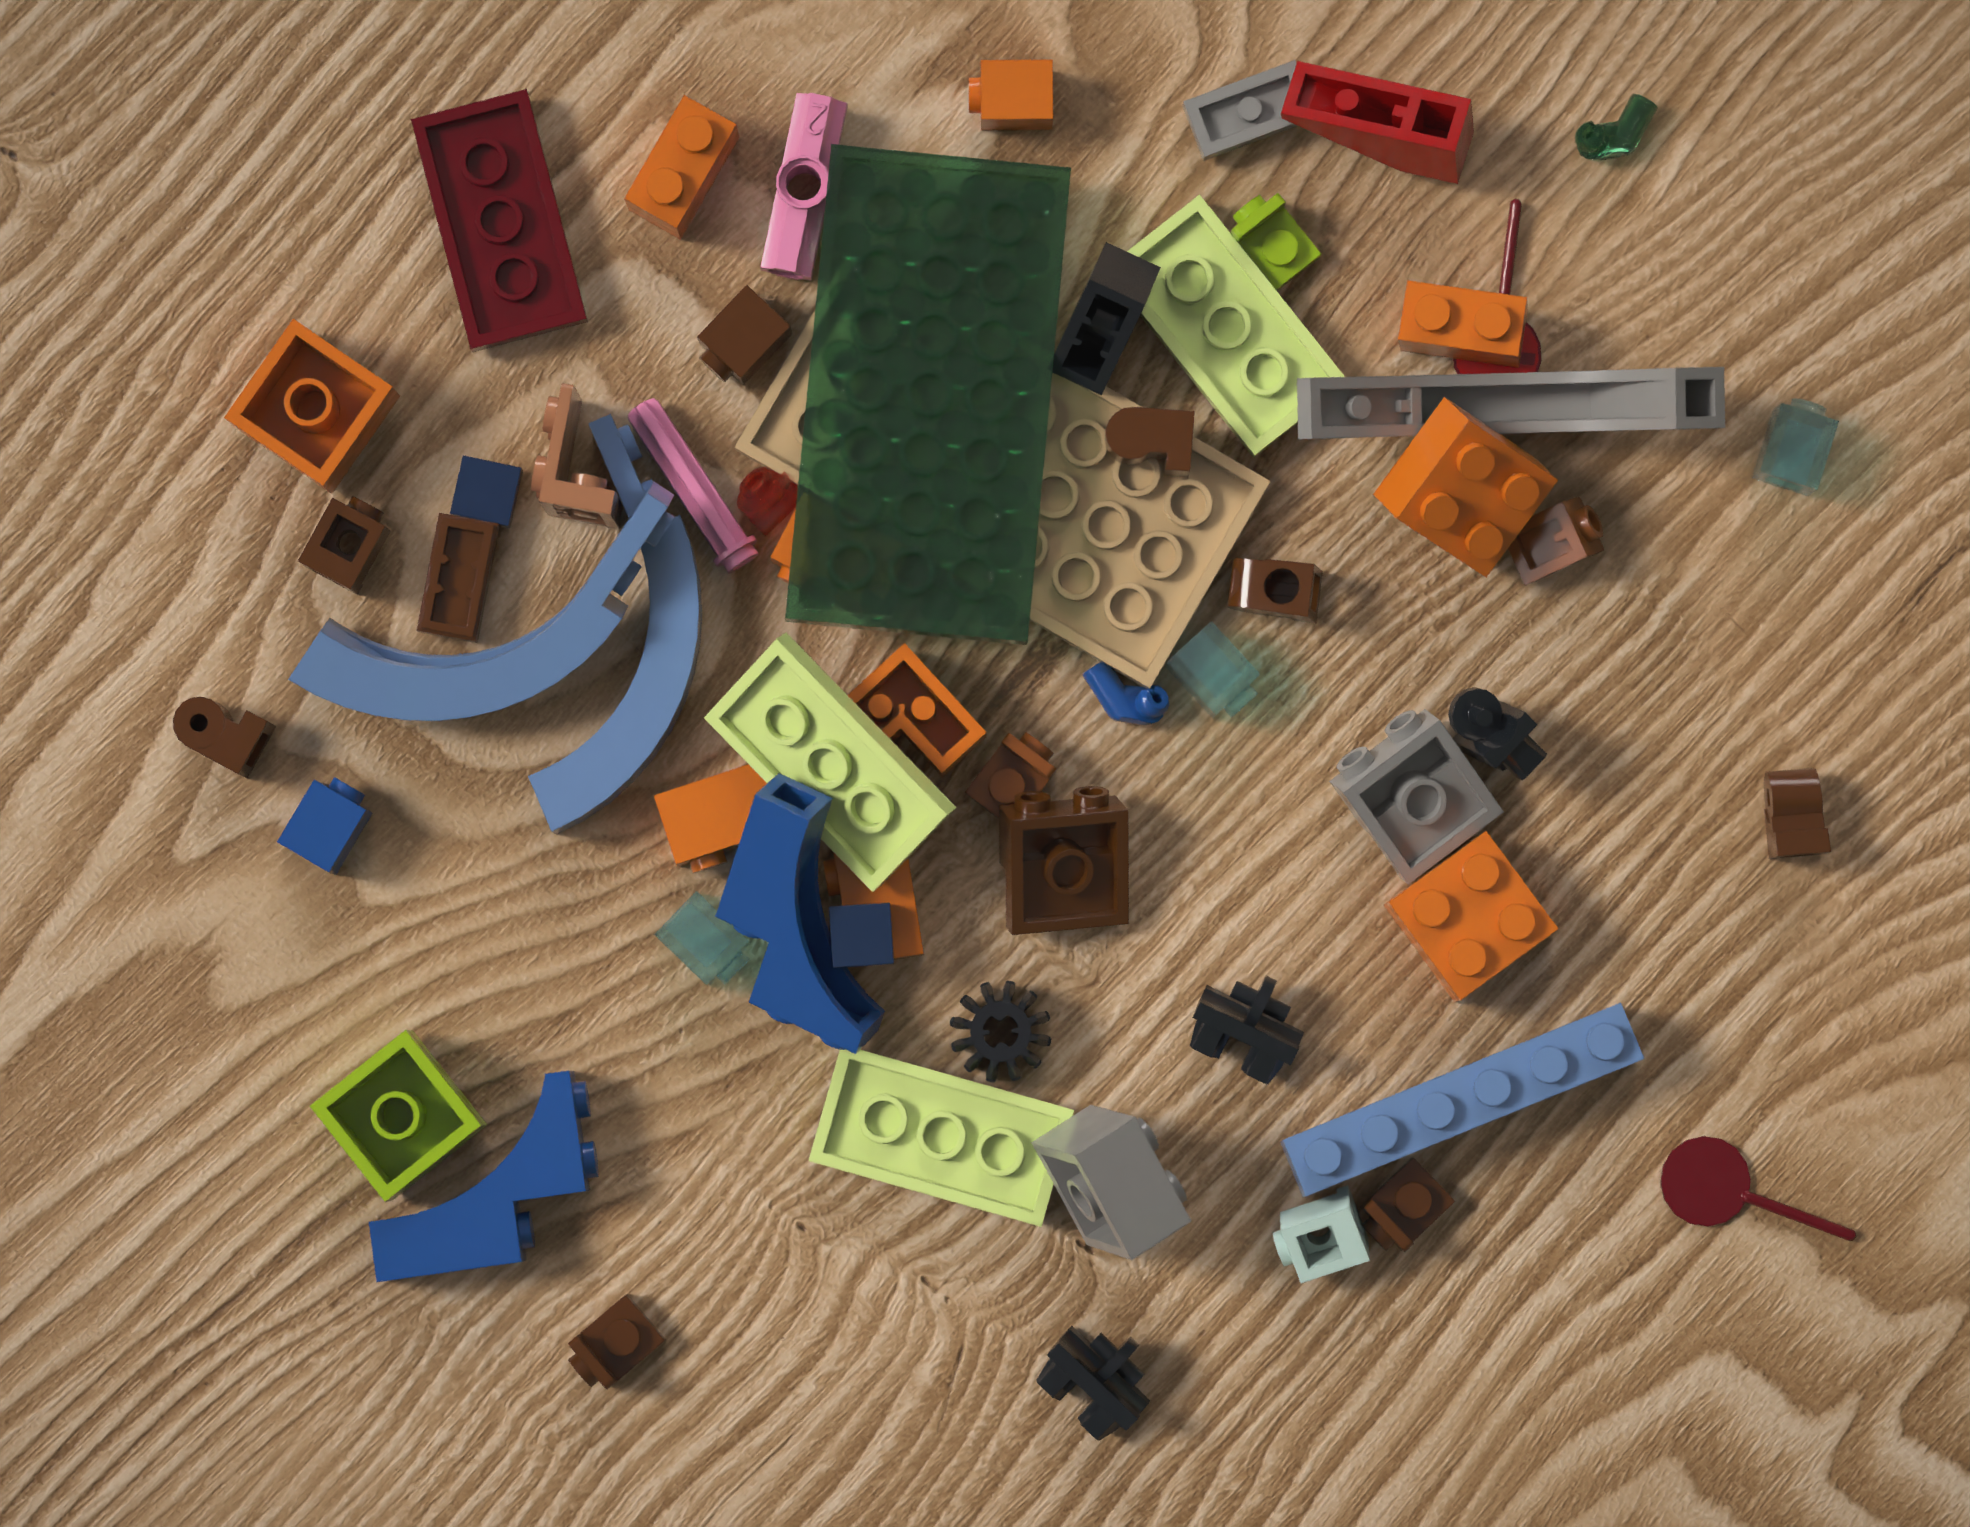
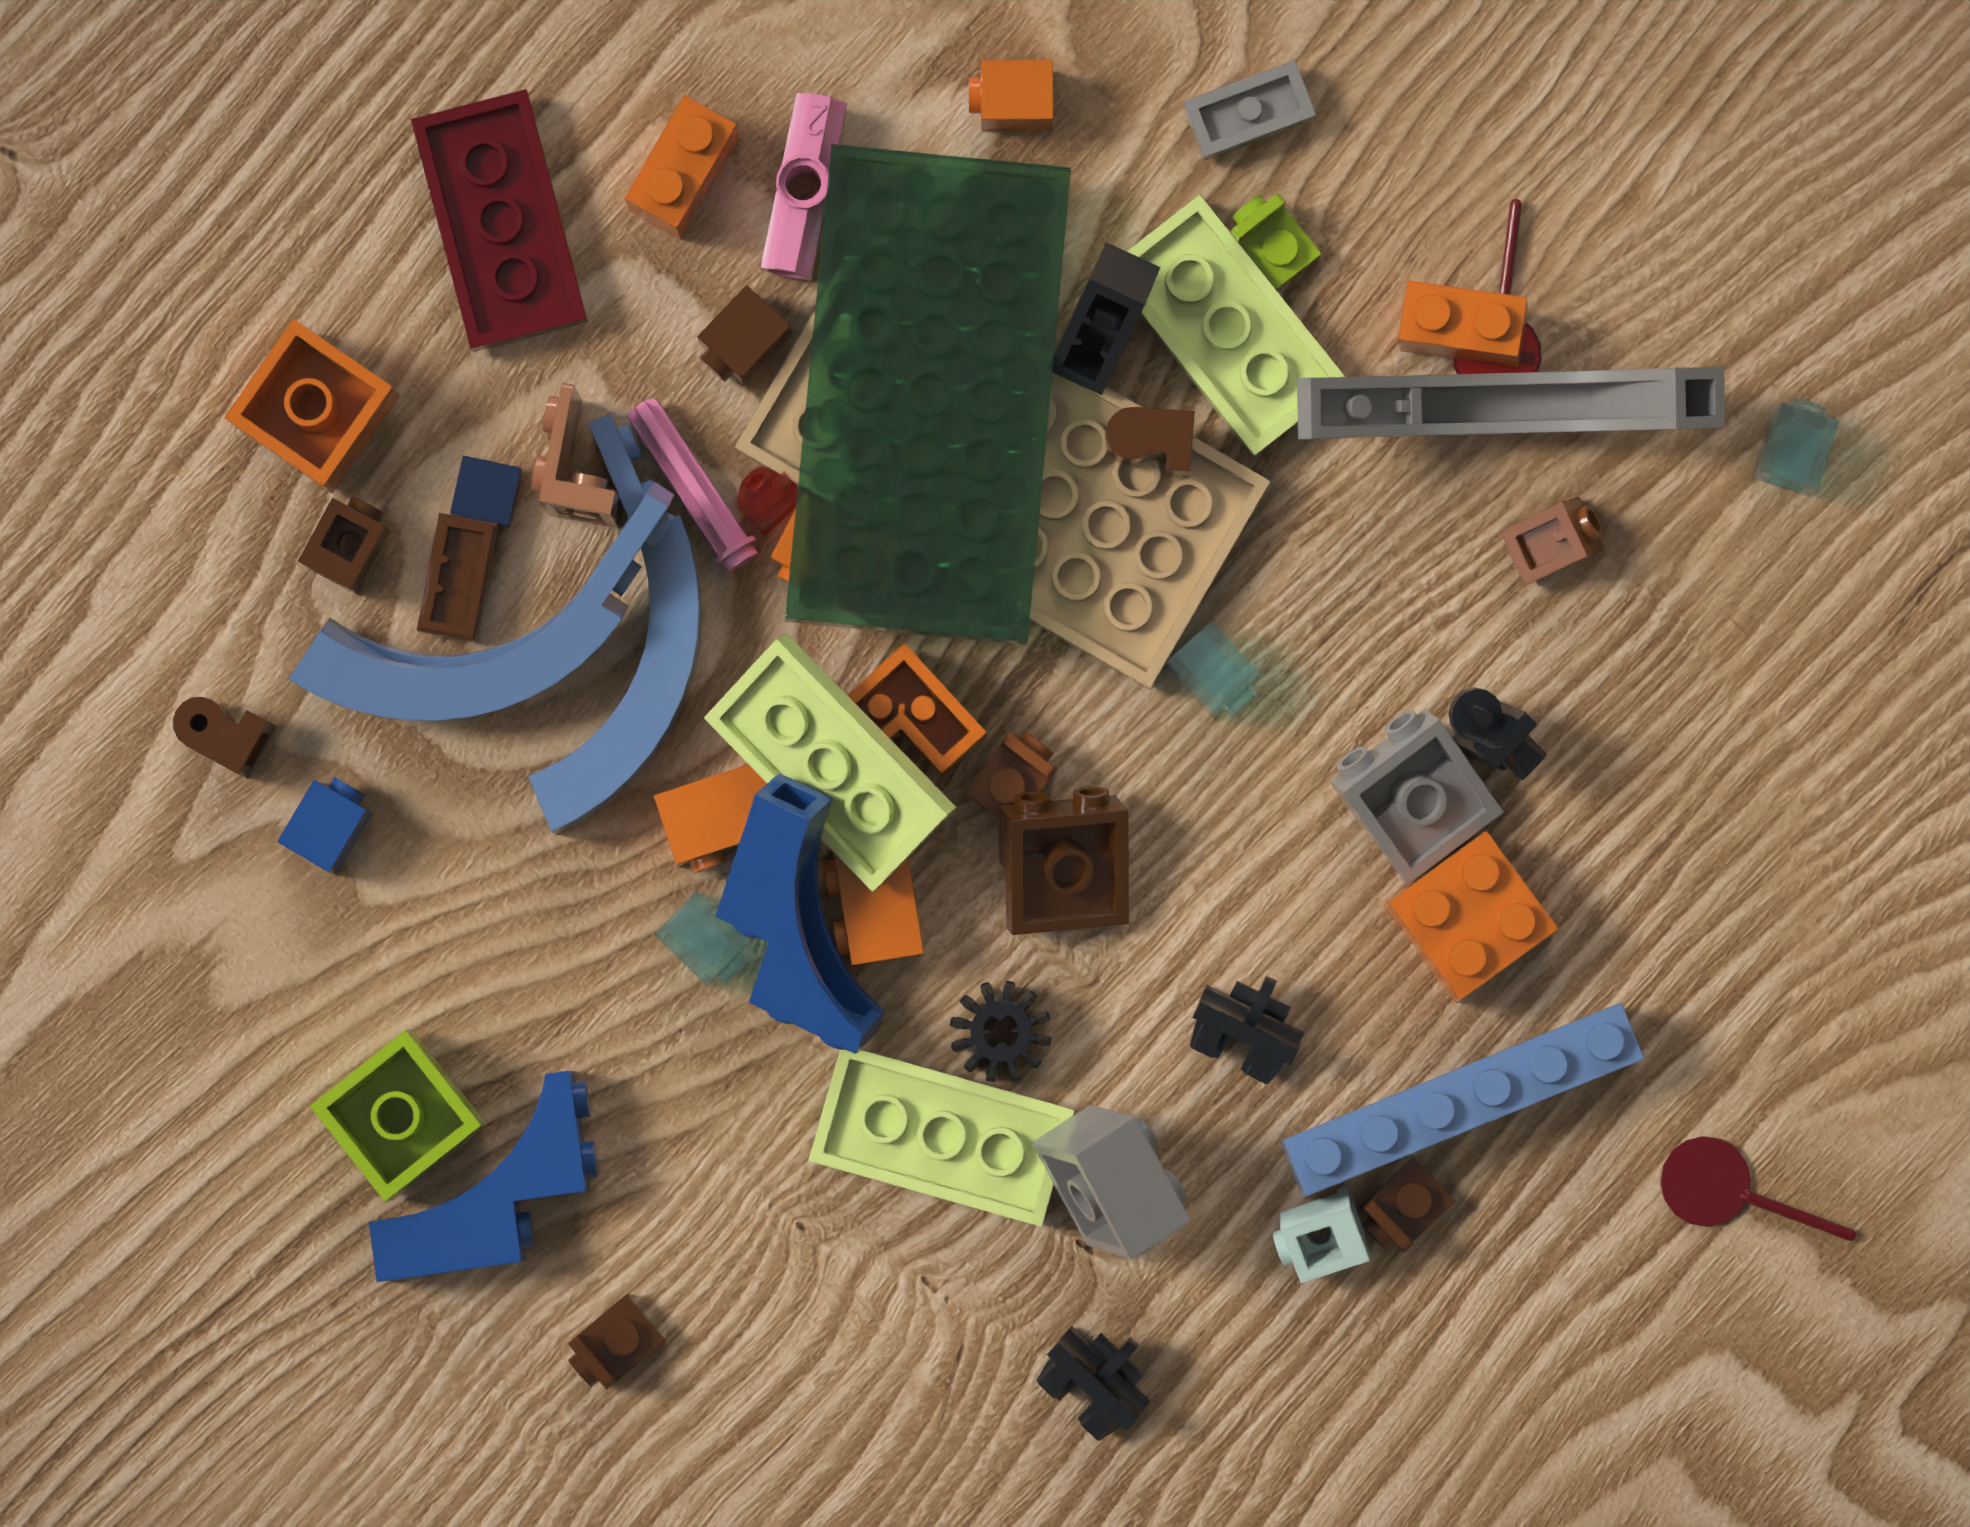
dark blue tile [829,903,894,968] -> none
blue arm [1082,661,1169,726] -> none
reddish brown leg [1227,558,1323,624] -> none
red slope [1281,61,1474,184] -> none
orange brick [1373,397,1558,578] -> none
clear green arm [1575,94,1658,162] -> none
reddish brown leg [1764,768,1831,859] -> none

